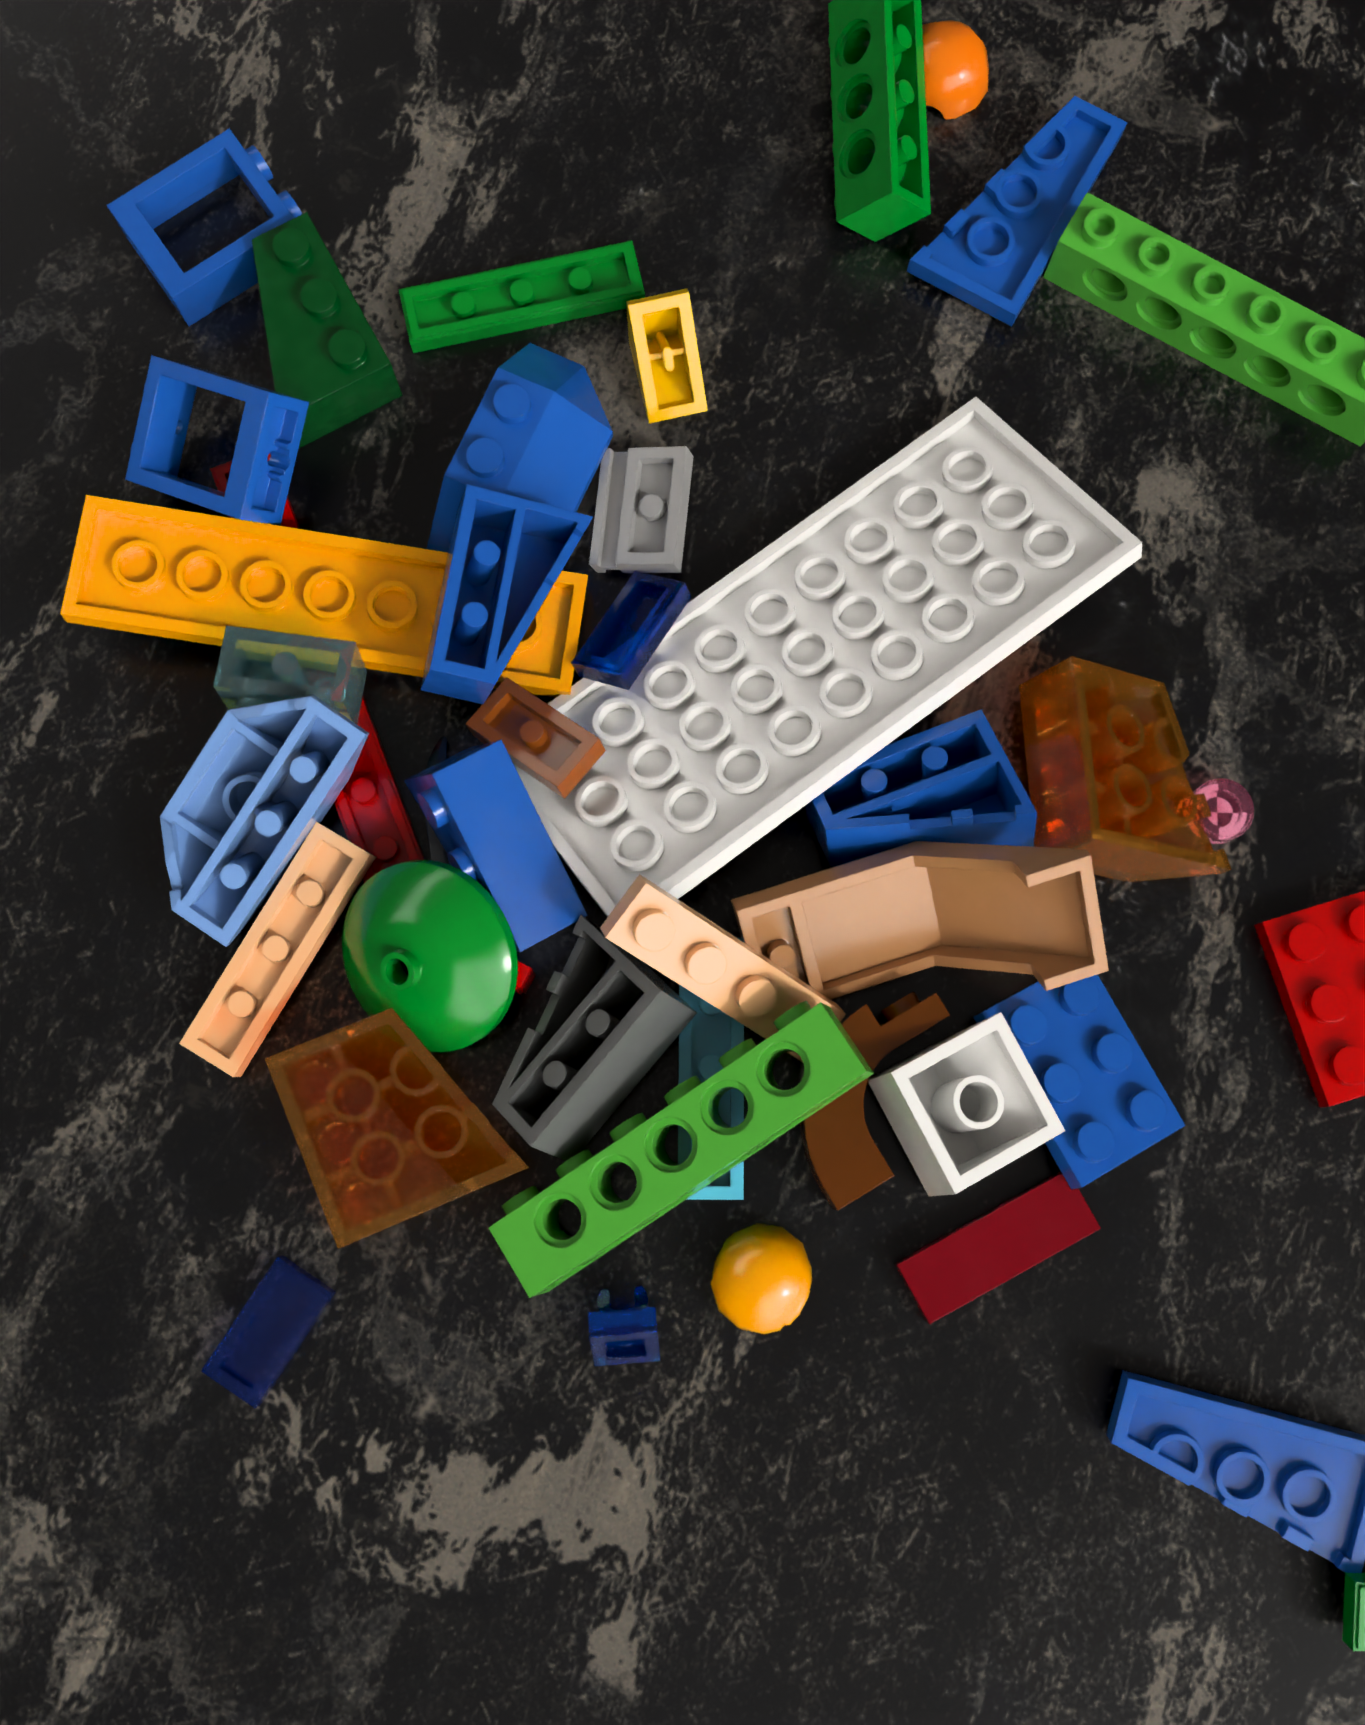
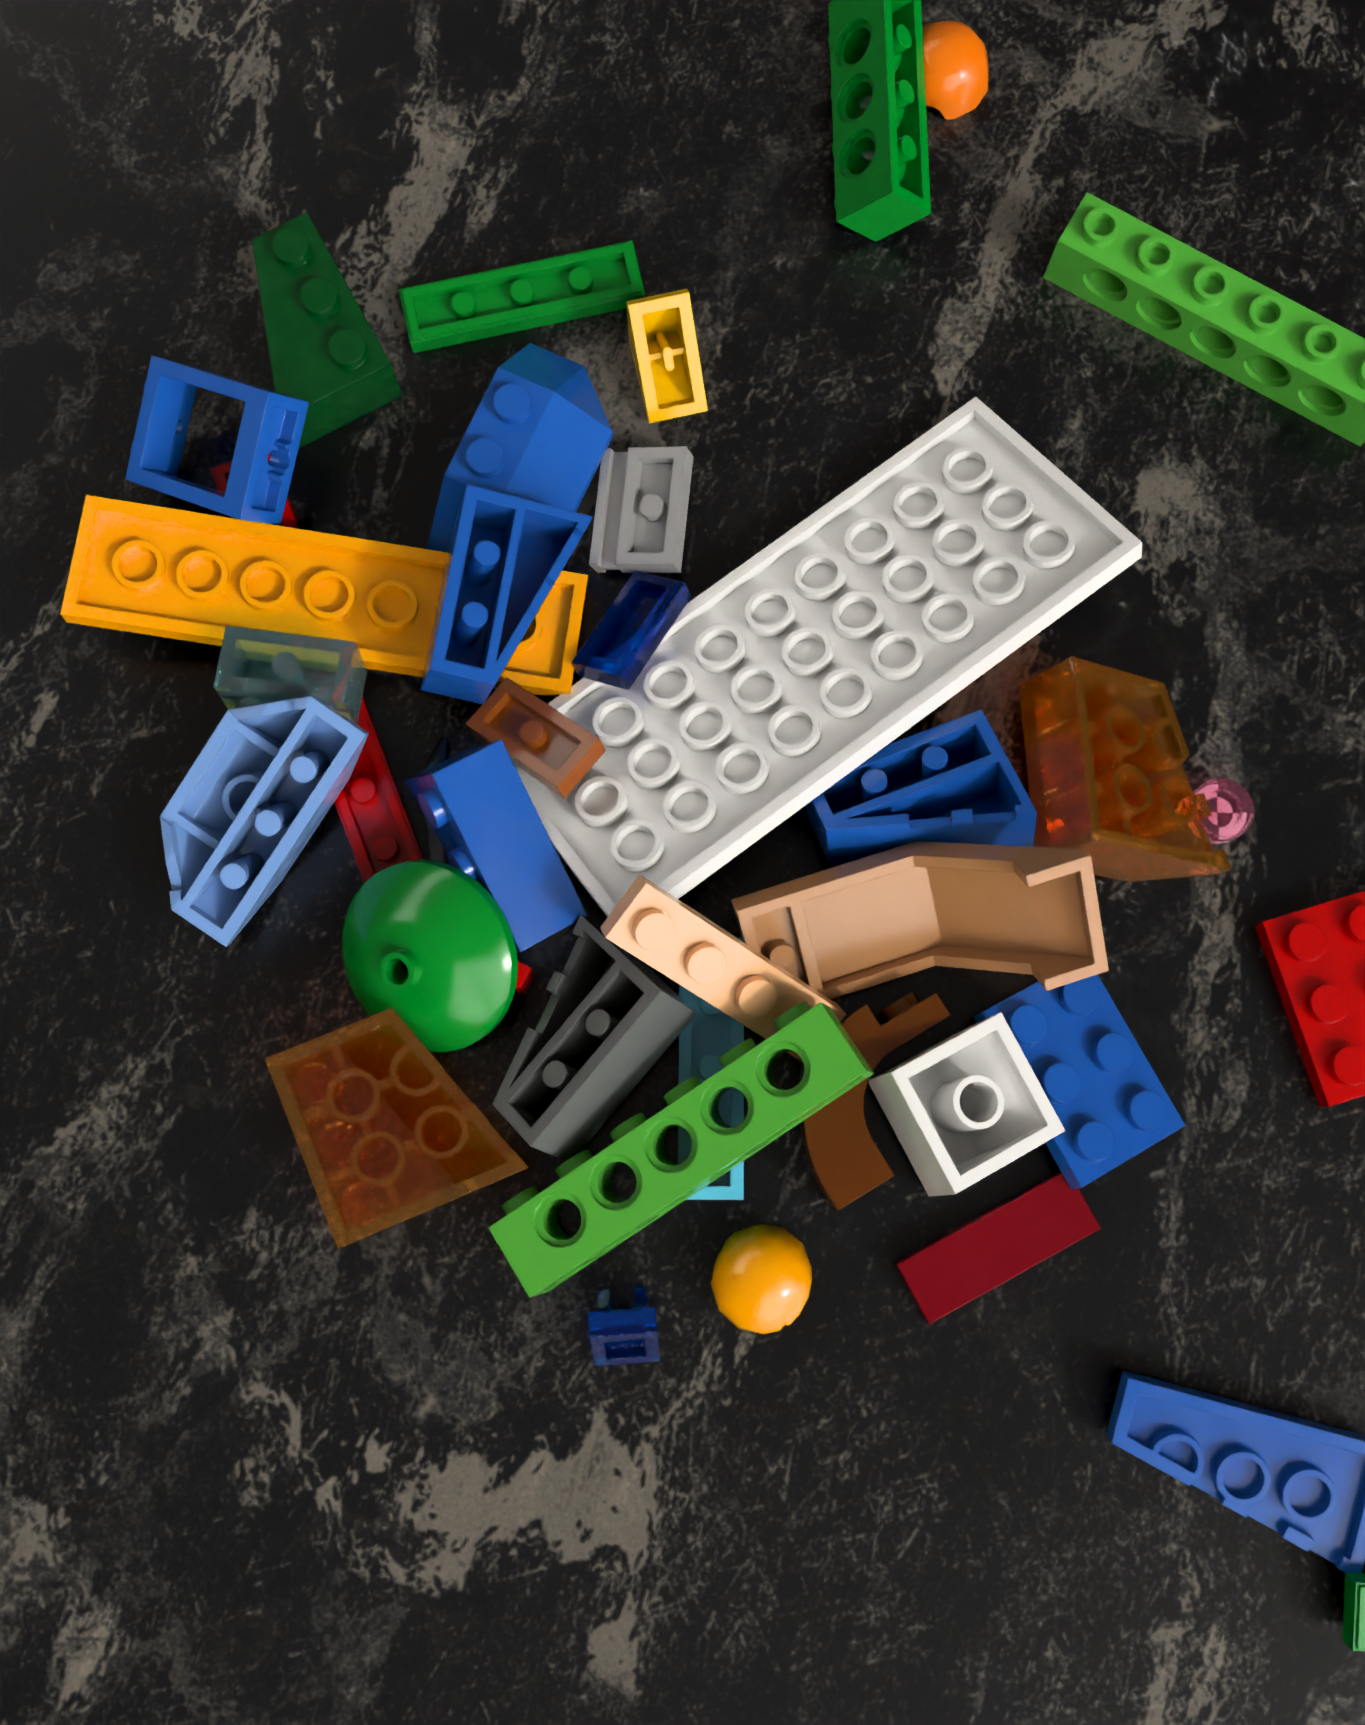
blue window [107,128,302,326] -> none
light nougat plate [179,822,376,1077] -> none
clear blue tile [201,1256,335,1408] -> none
blue wing [907,96,1128,327] -> none

